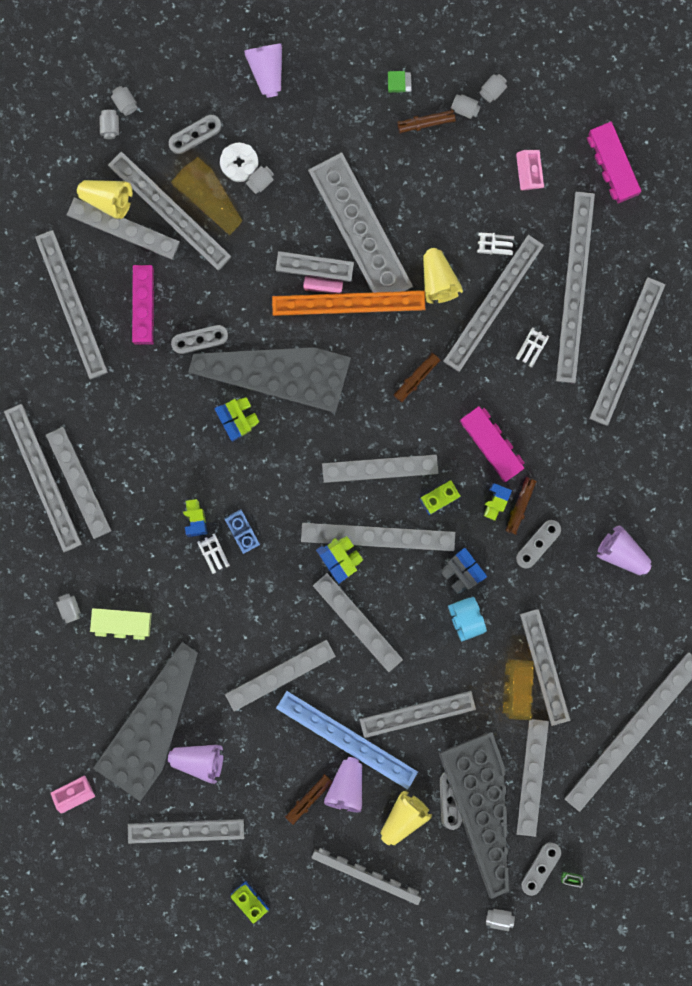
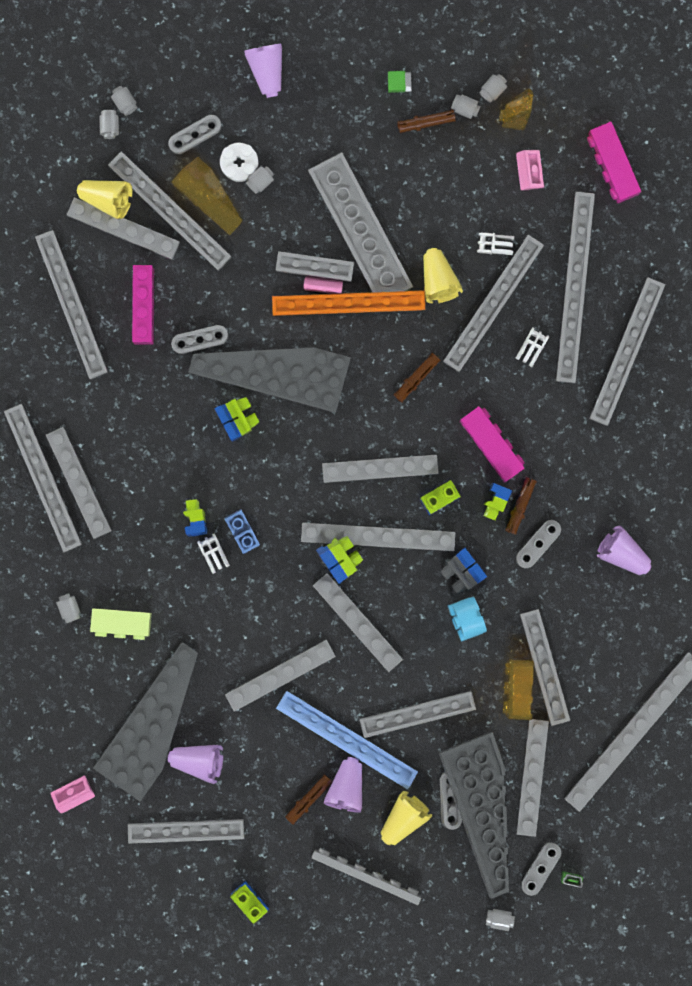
none -> clear yellow wedge [499,88,533,130]

